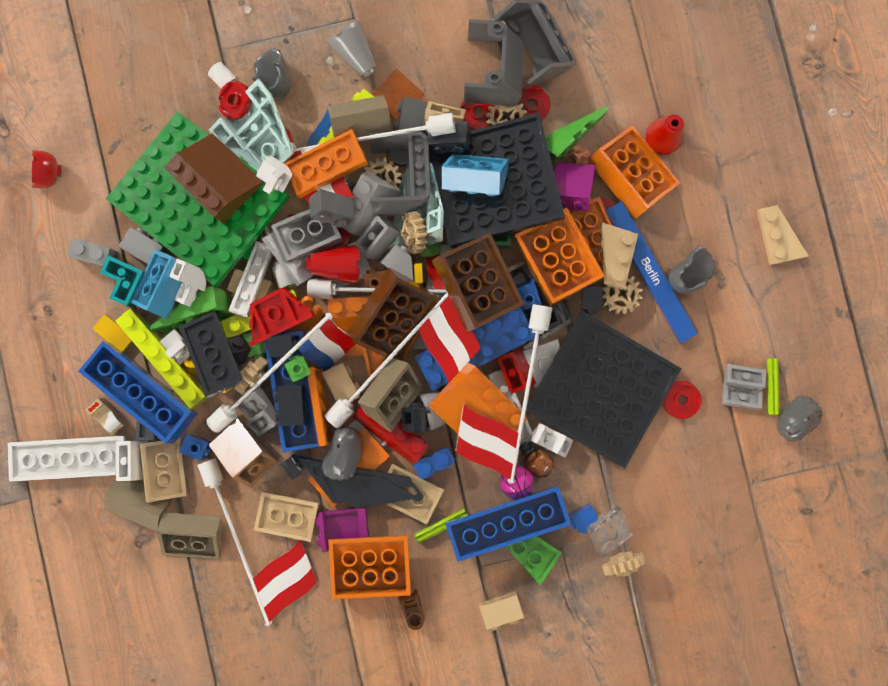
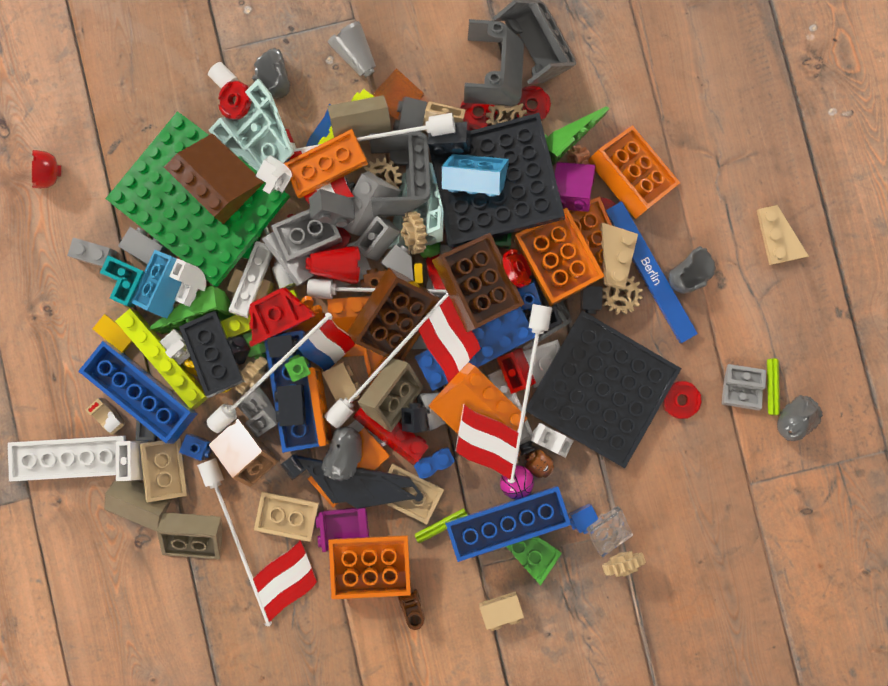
red cone [645,114,684,155] -> none
none -> red tile [502,249,531,288]

